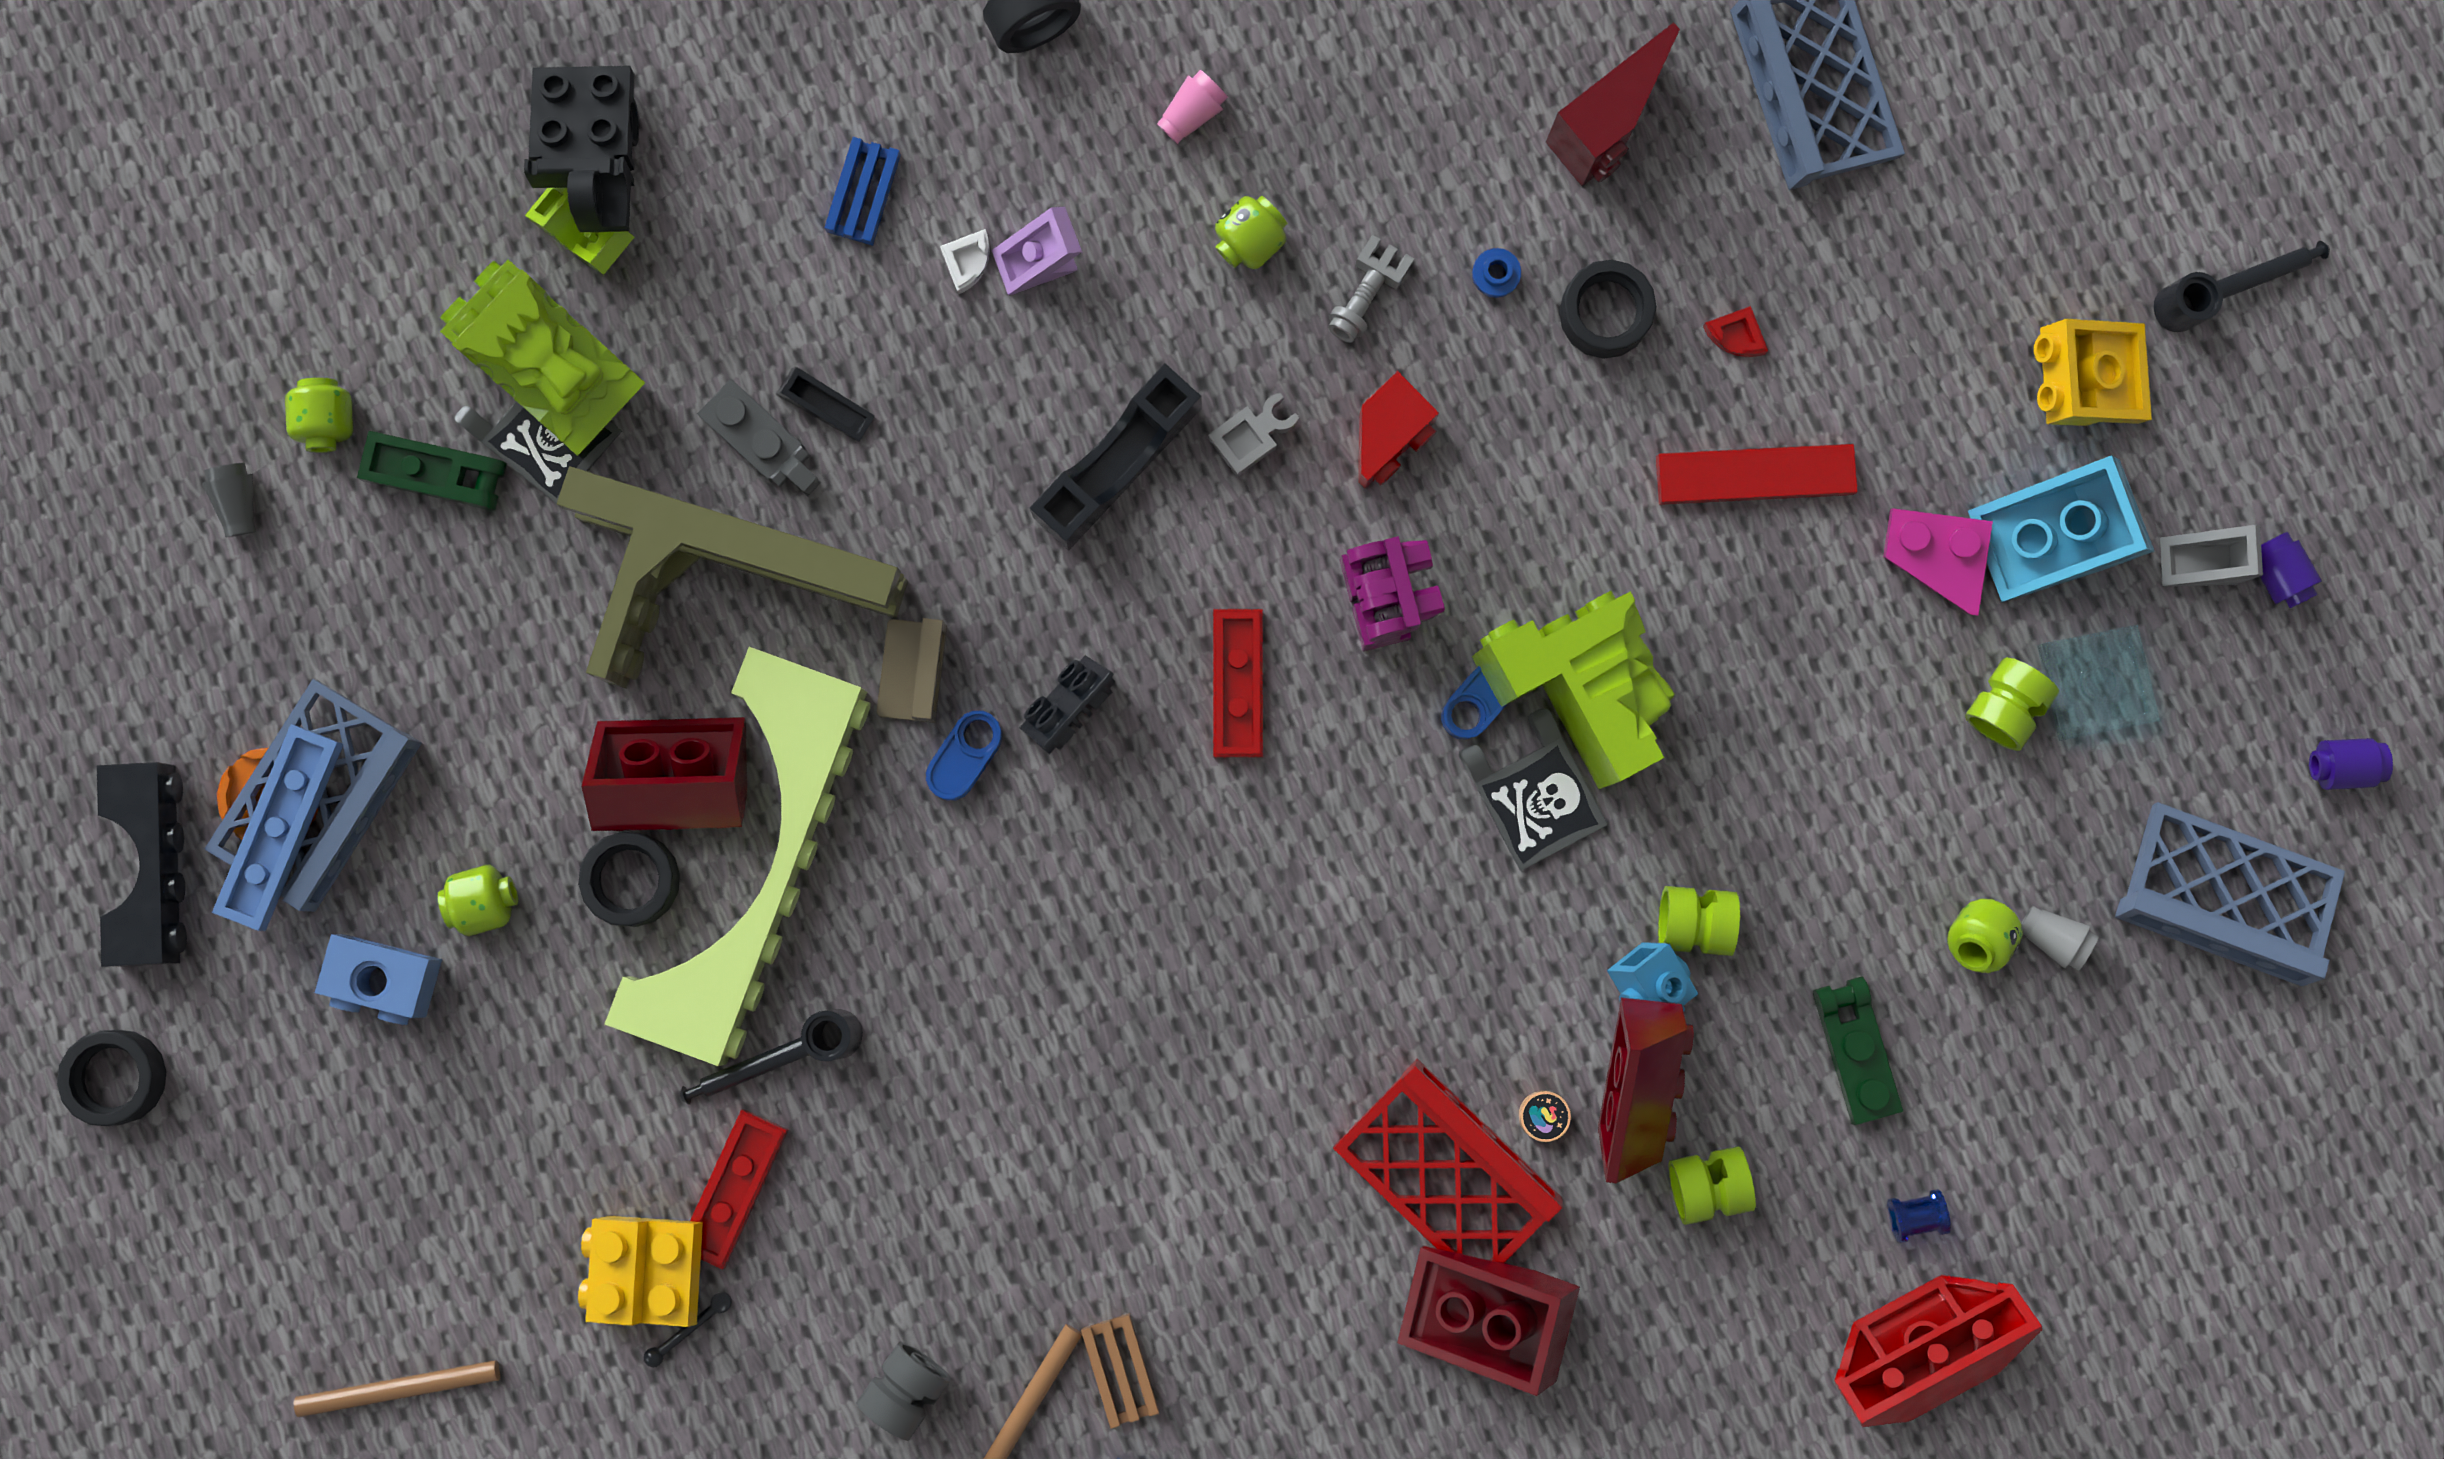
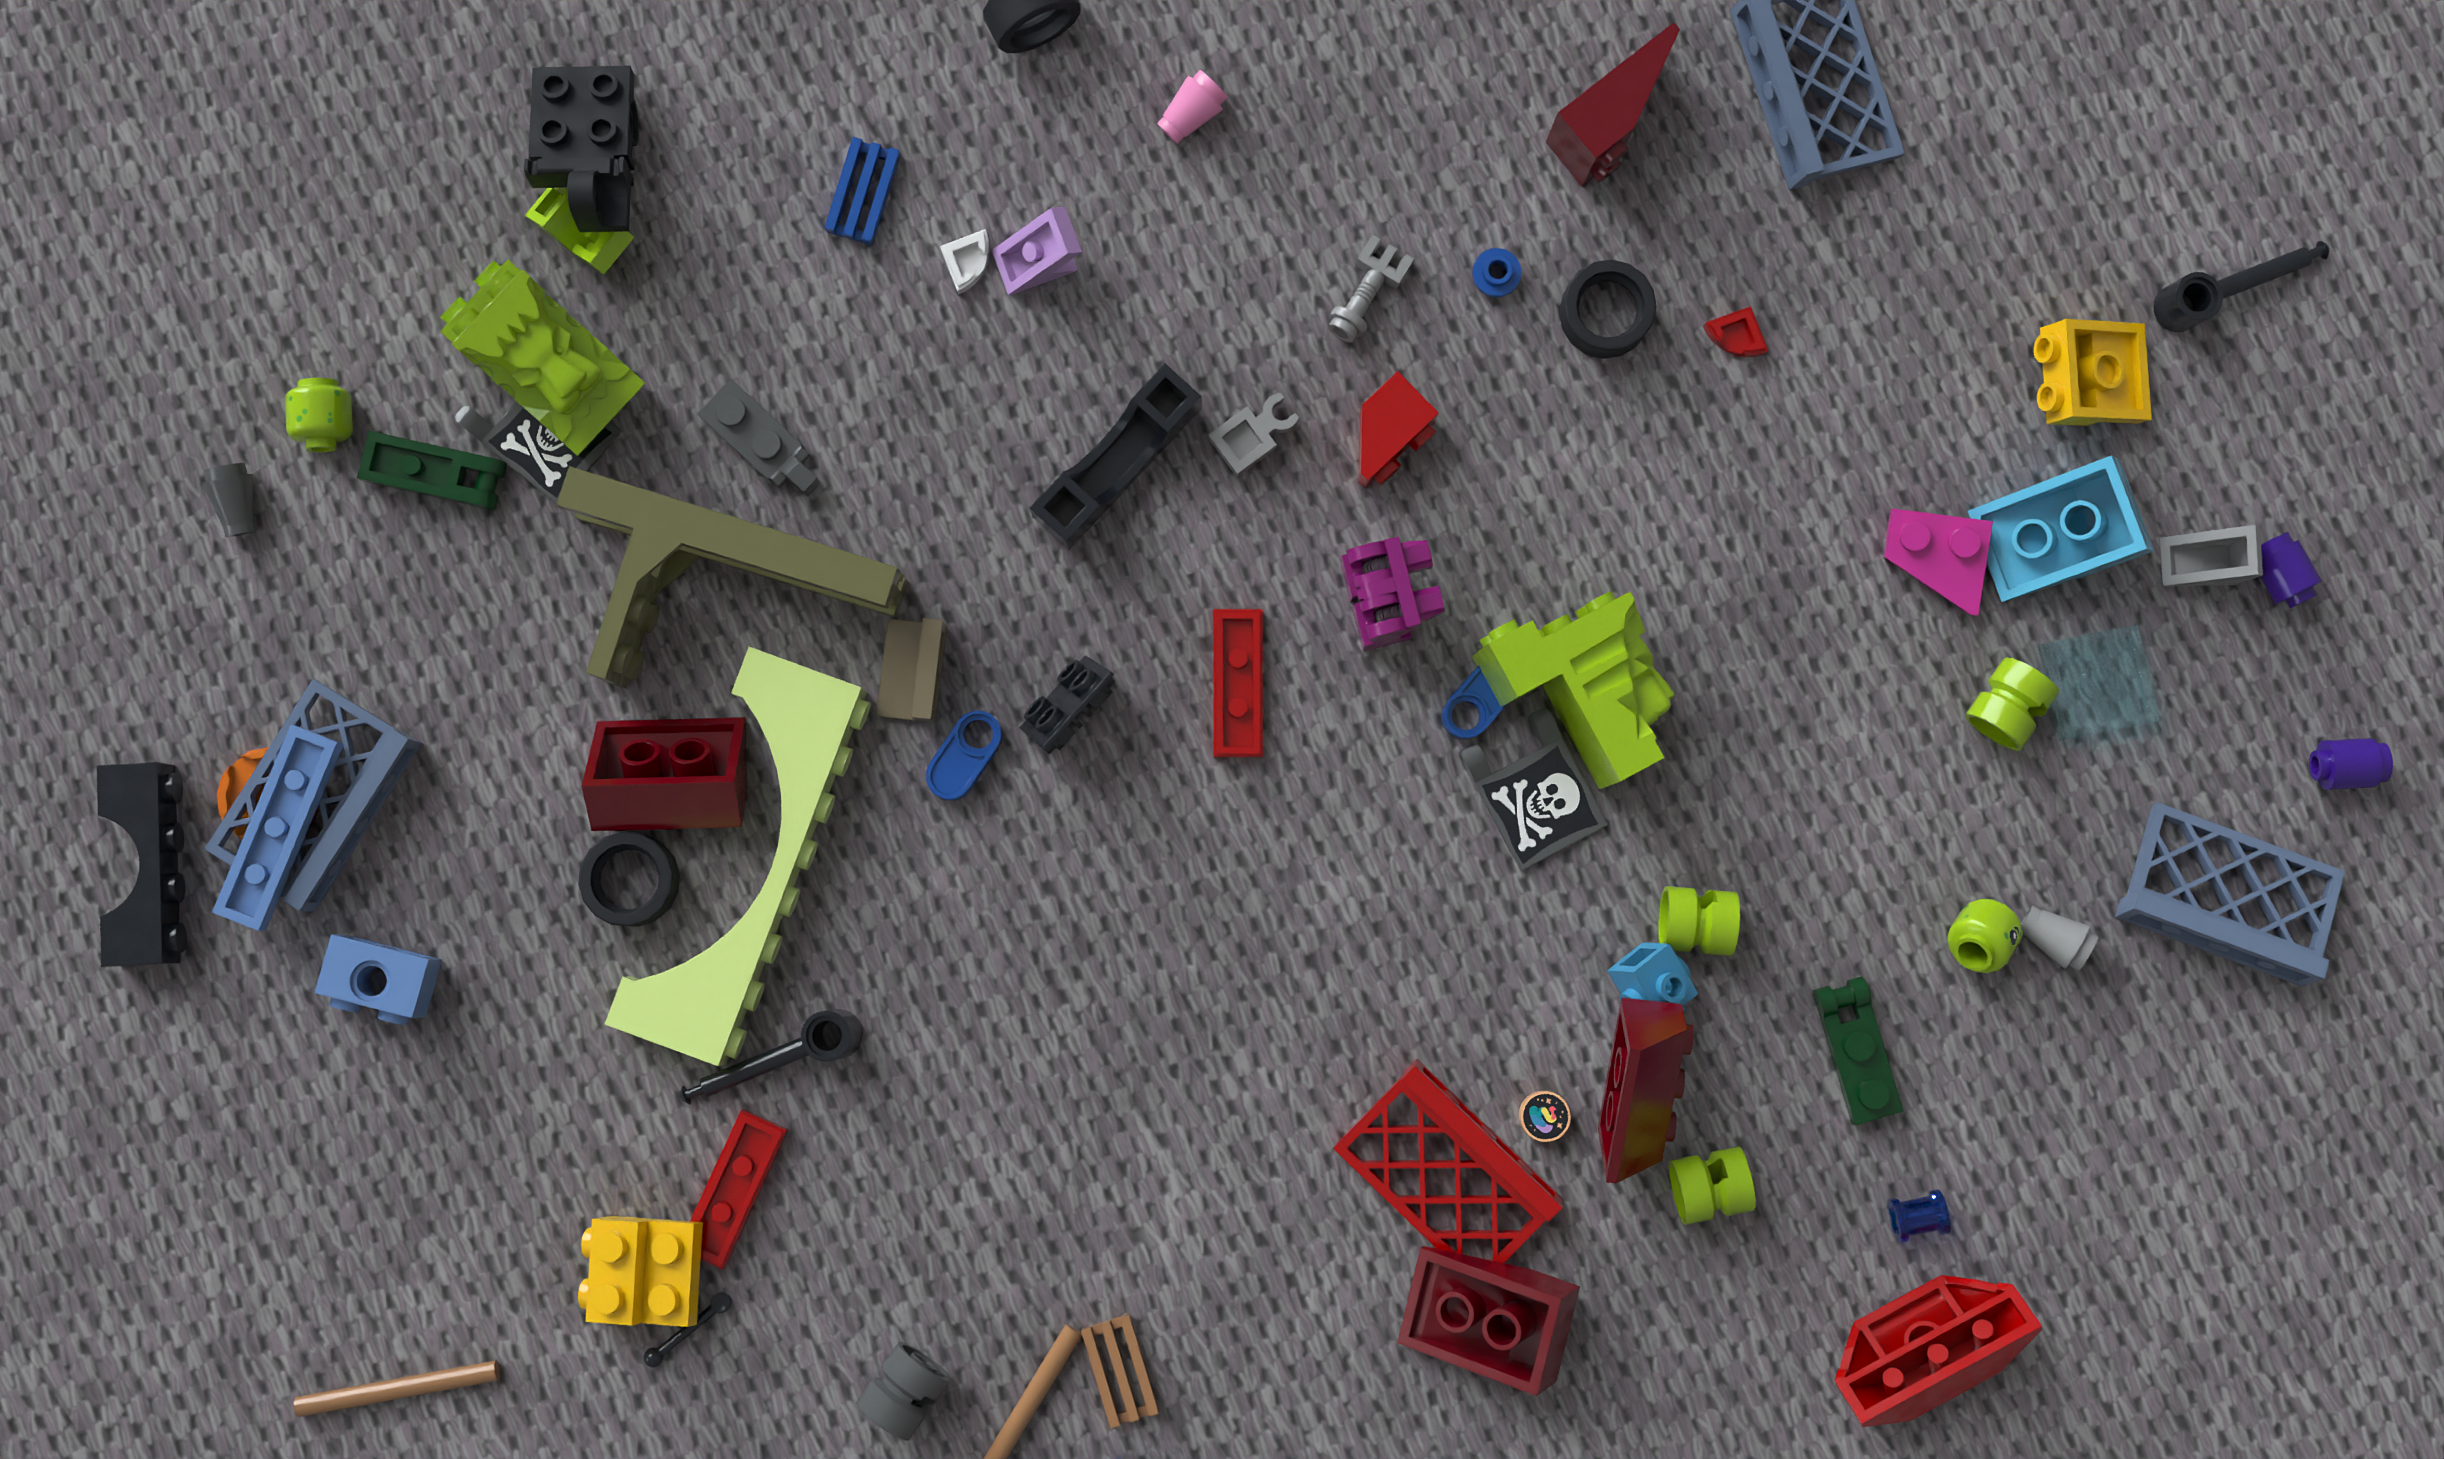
black tyre [57,1030,167,1127] -> none
lime head [438,865,518,936] -> none
black piece [776,367,875,442] -> none
lime head [1215,196,1288,269] -> none
red tile [1656,444,1858,505] -> none

